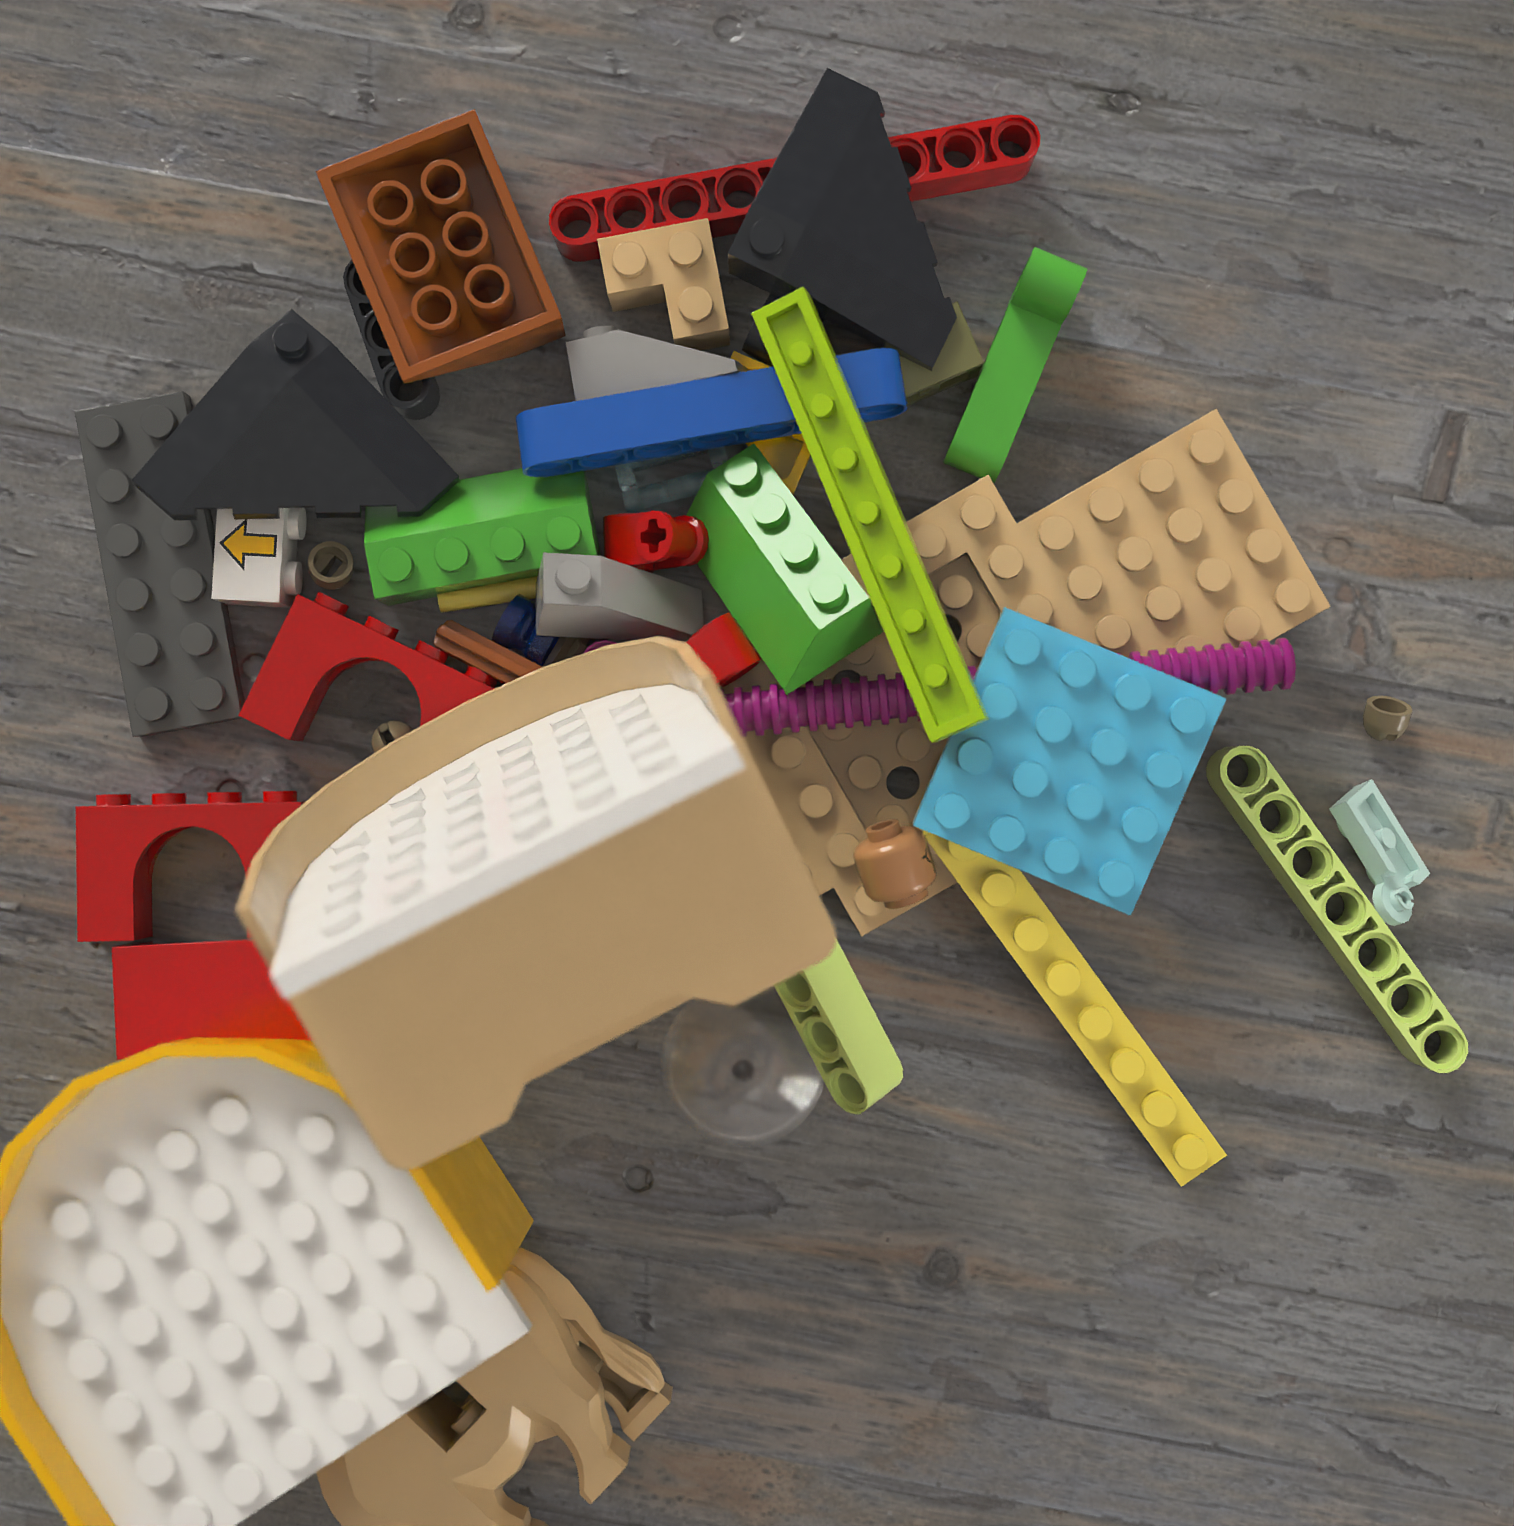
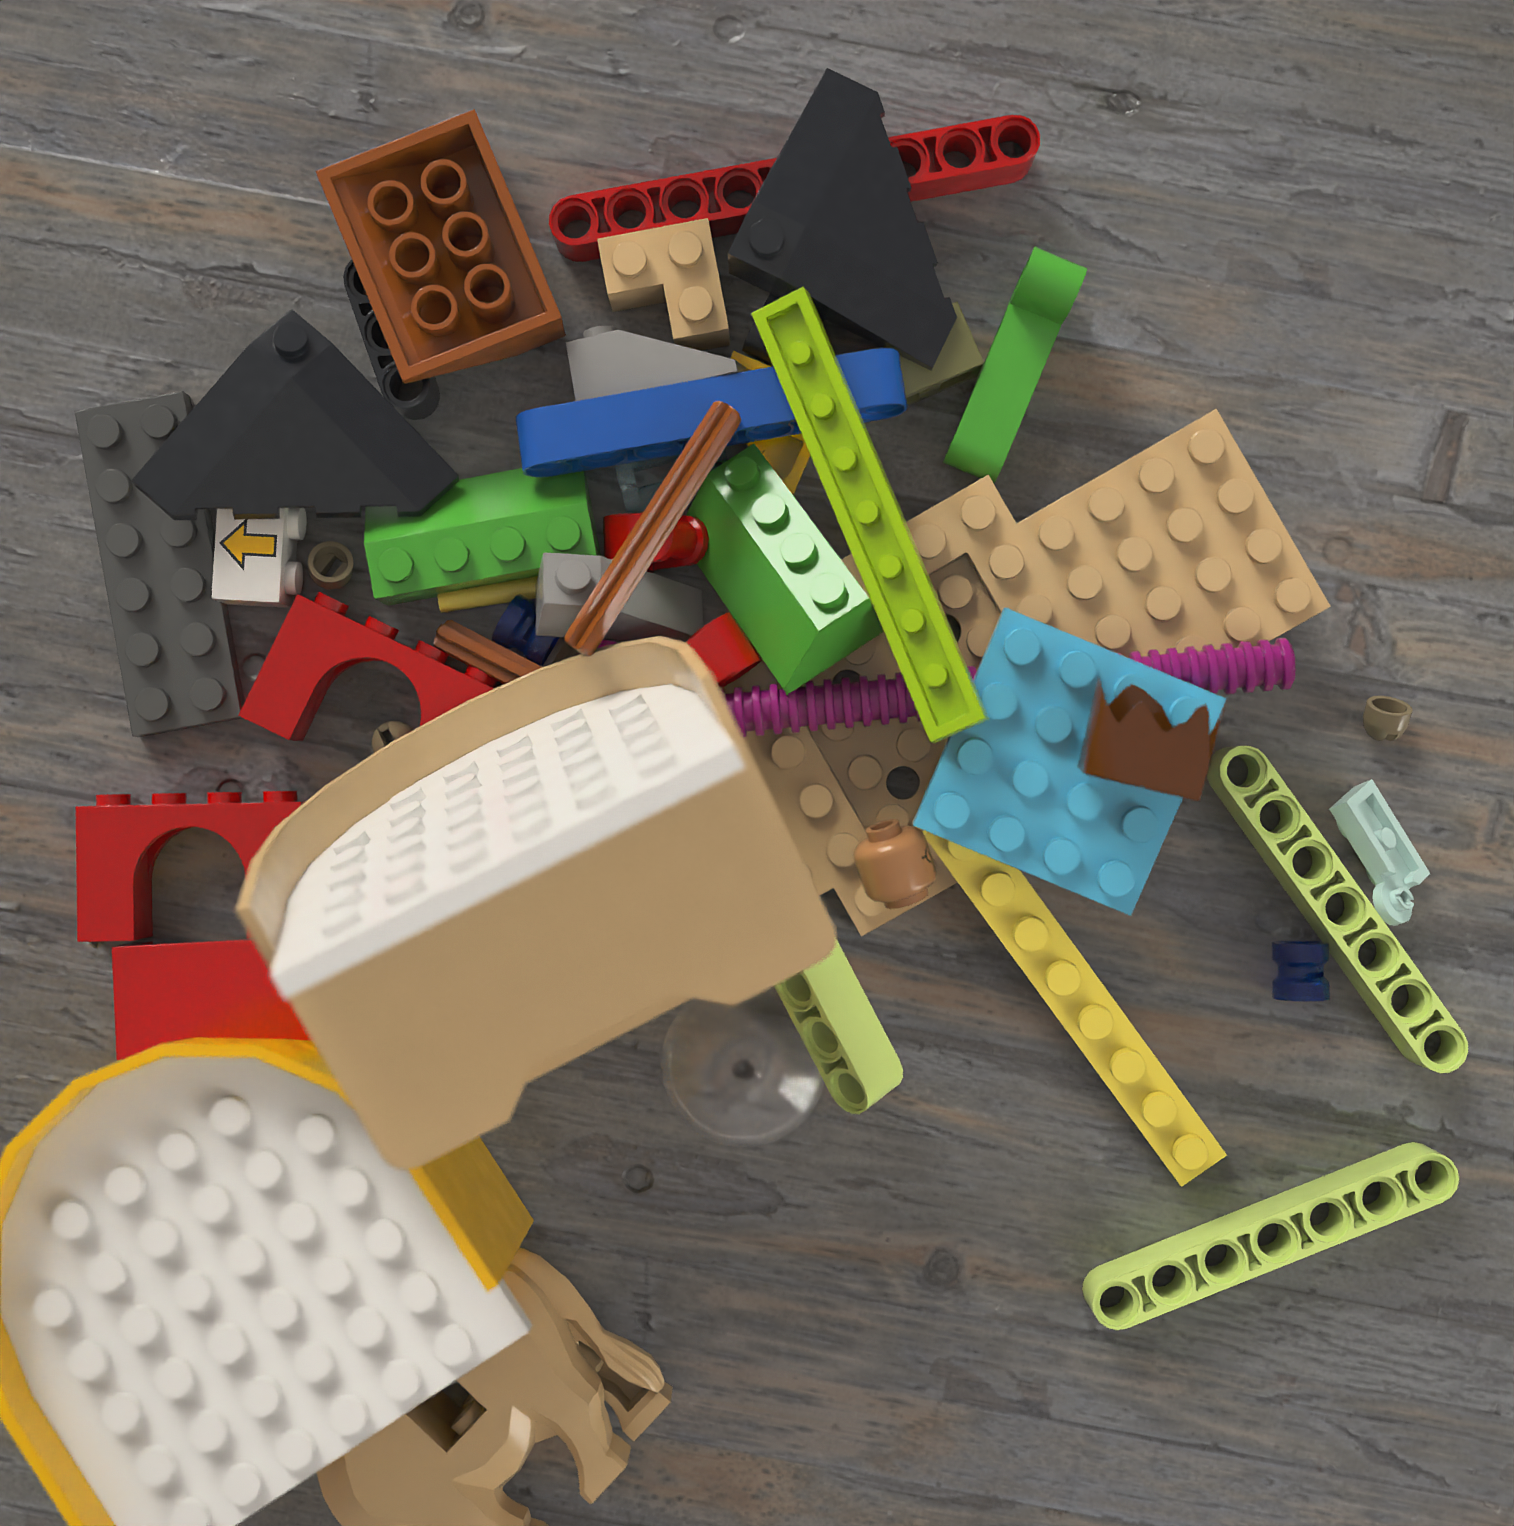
none -> dark orange axle [564,401,741,656]
none -> reddish brown piece [1078,677,1225,802]
none -> yellowish green beam [1082,1142,1459,1330]
none -> clear blue wheel [1272,940,1330,1002]

